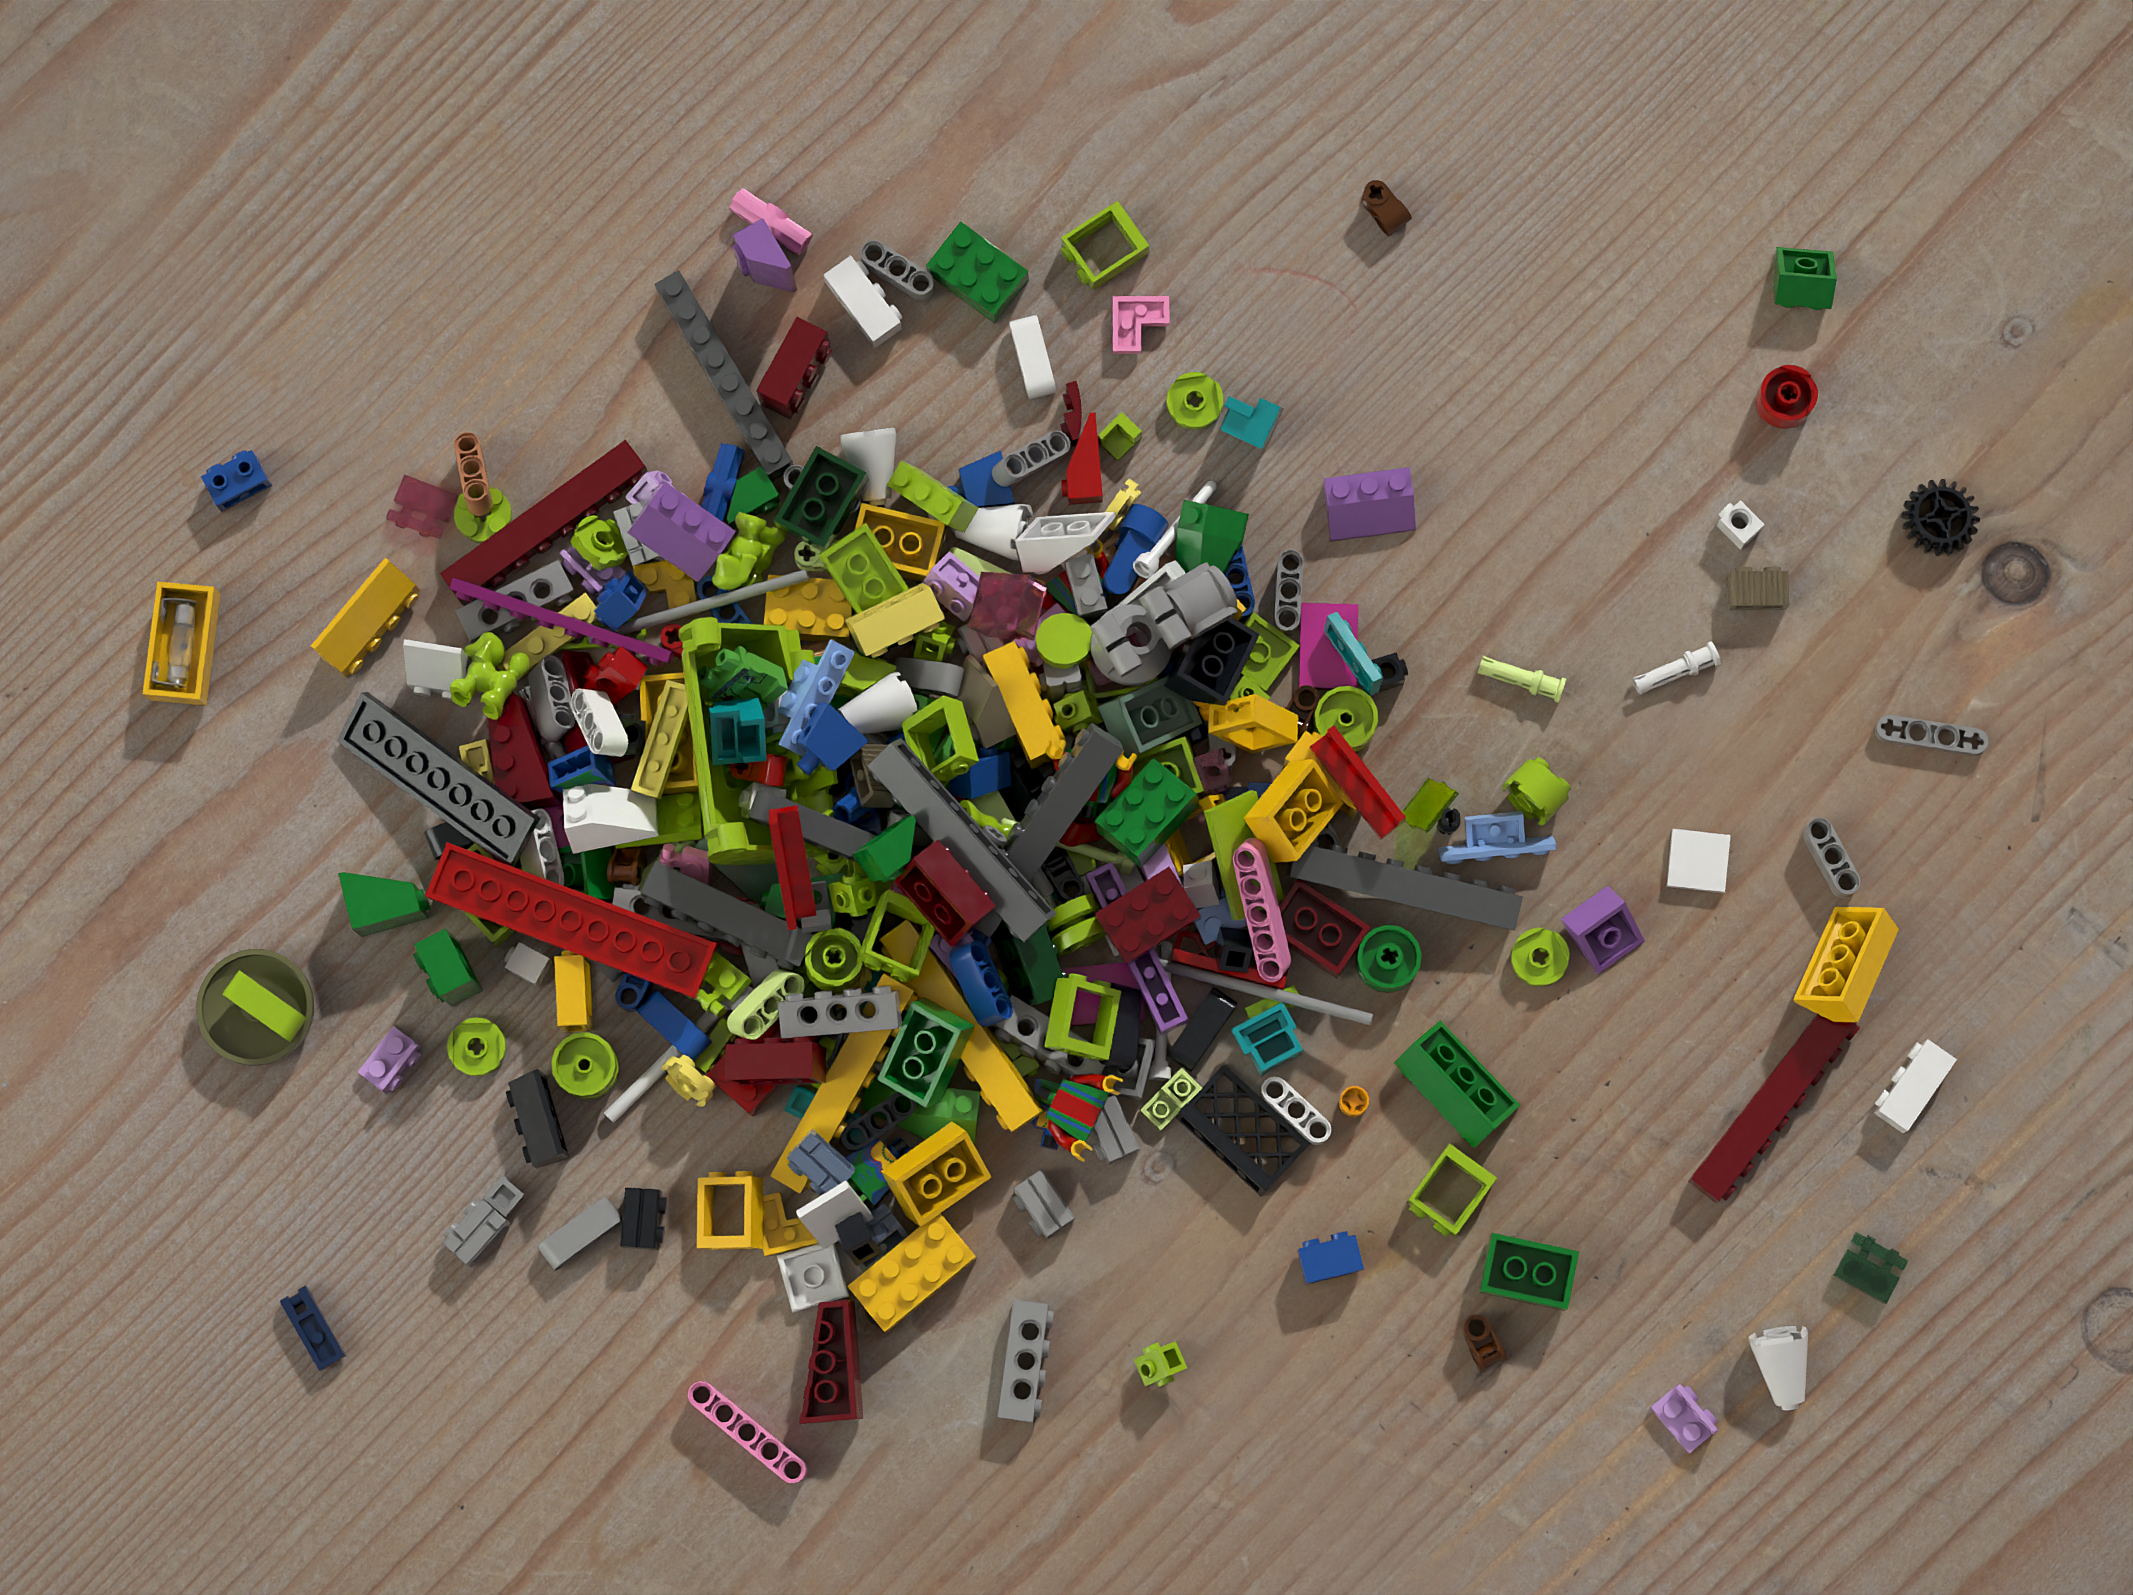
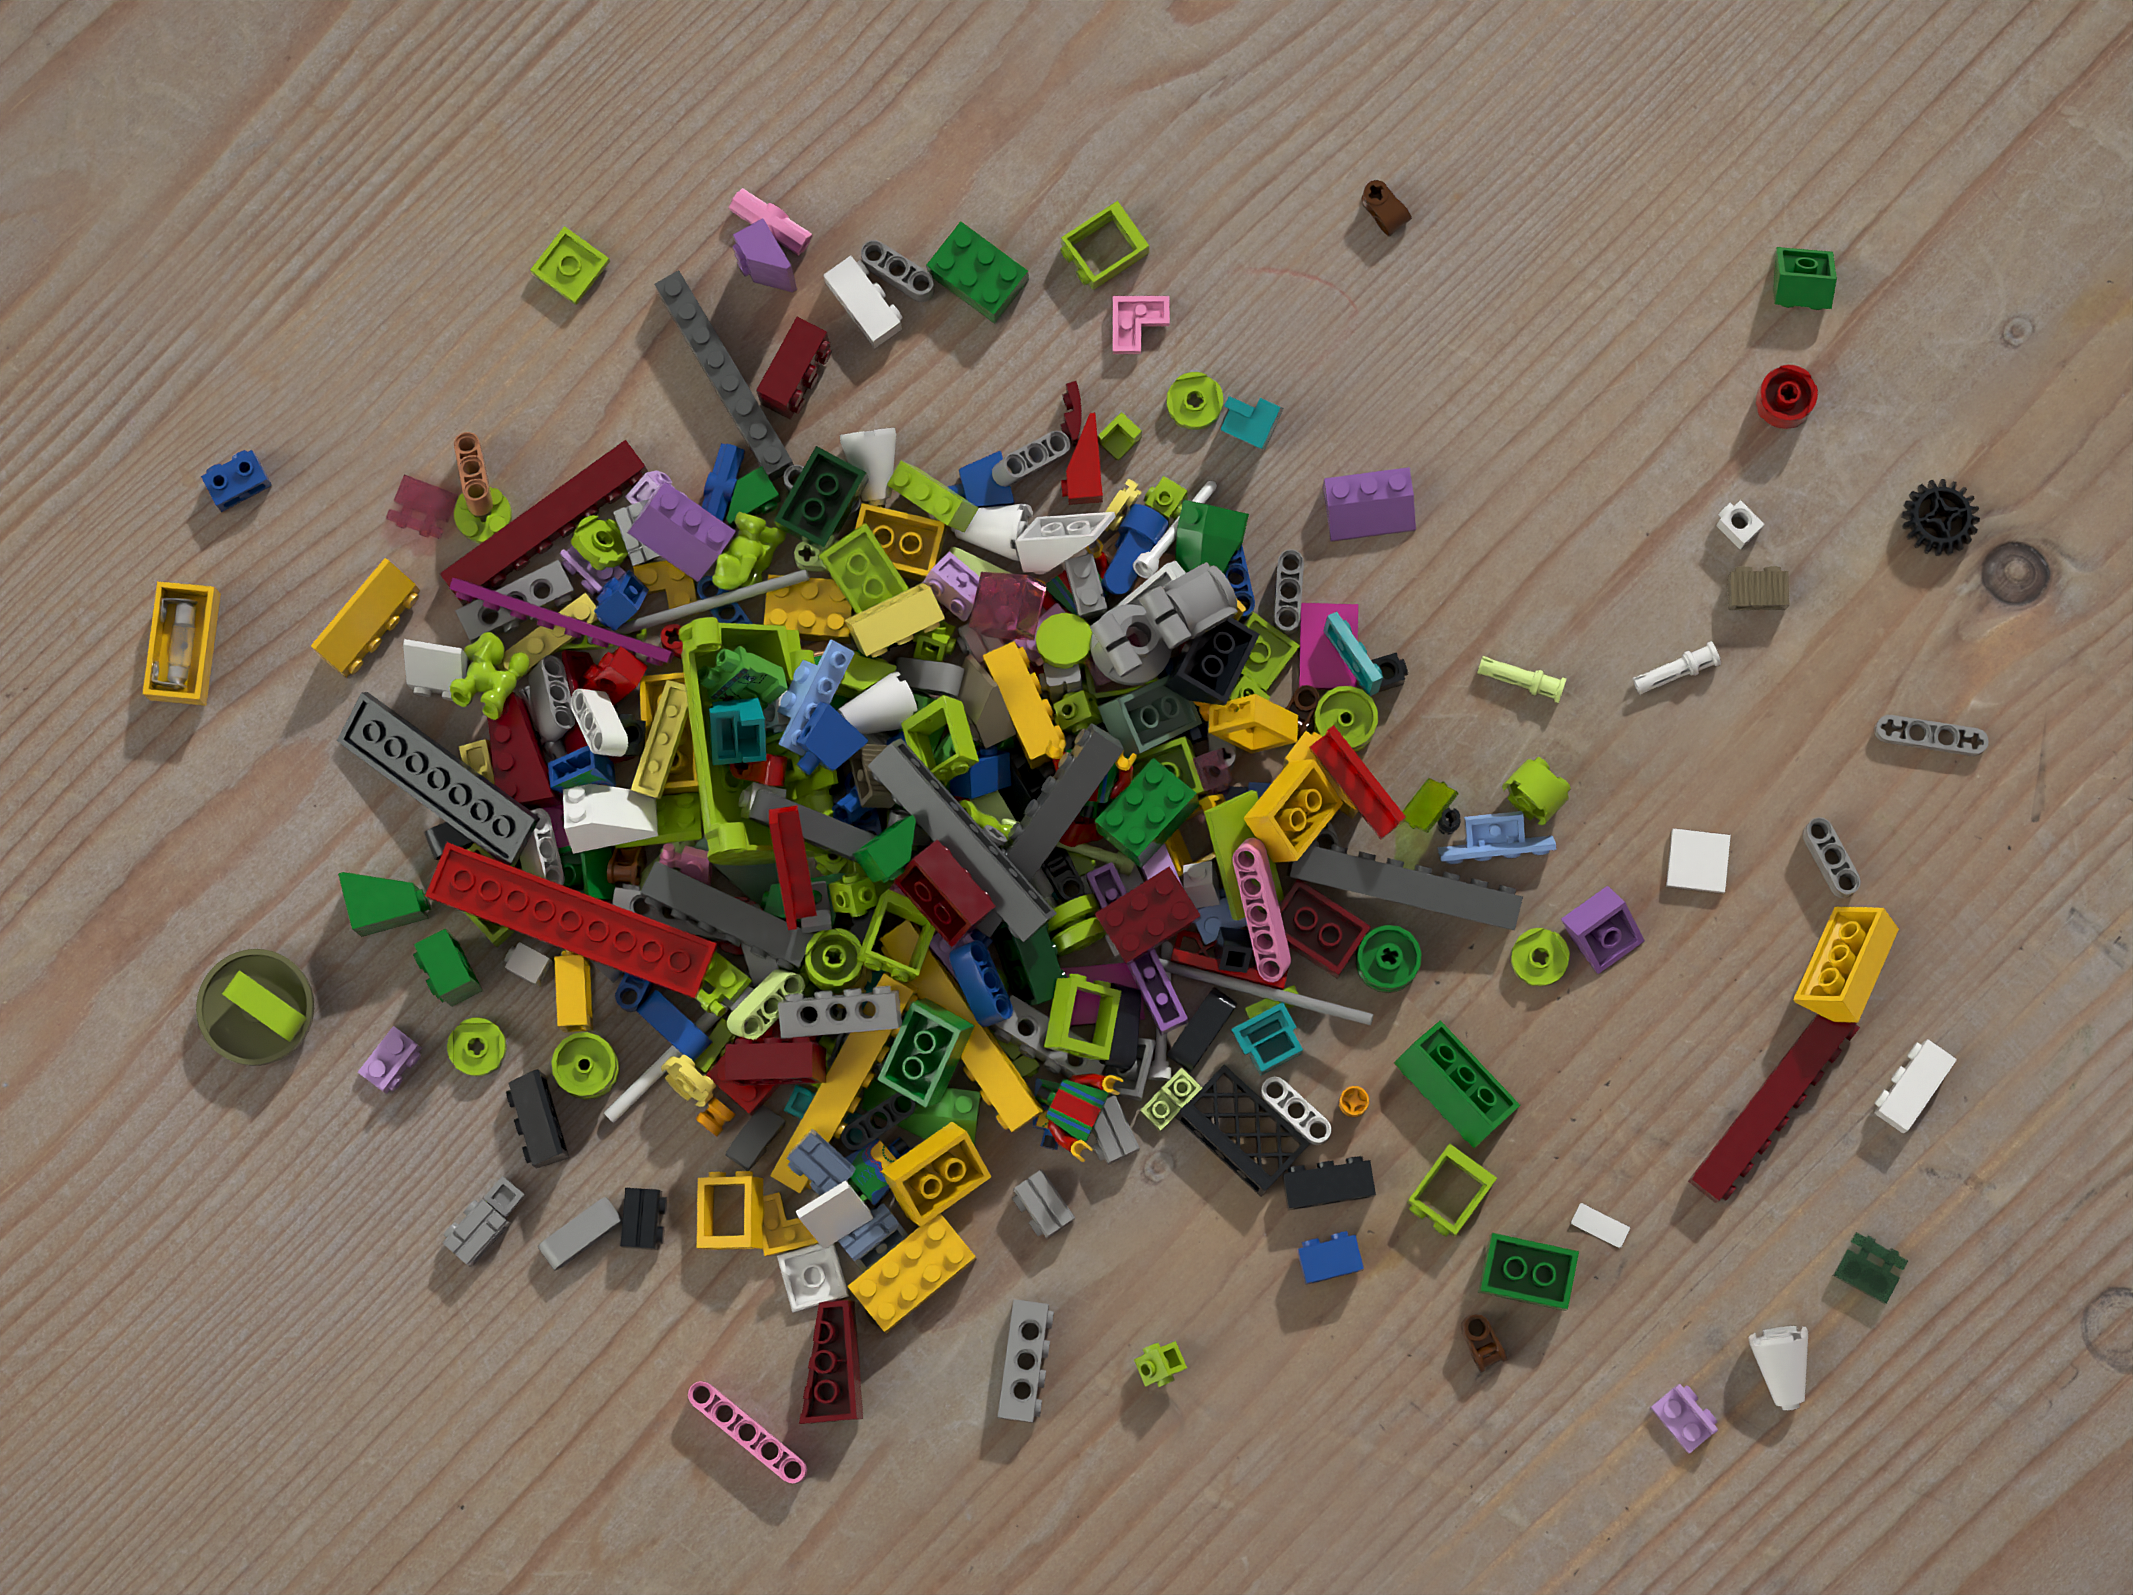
dark blue plate [280,1285,346,1371] -> none
black brick [835,1212,882,1266] -> none
white beam [1009,315,1057,400] -> none
none -> lime plate [530,226,610,305]
none -> light orange wheel [695,1096,736,1137]
none -> dark grey slope [725,1104,786,1171]
none -> lime brick [1143,476,1188,527]
none -> black brick [1282,1156,1376,1210]
none -> white sticker [1571,1203,1630,1248]

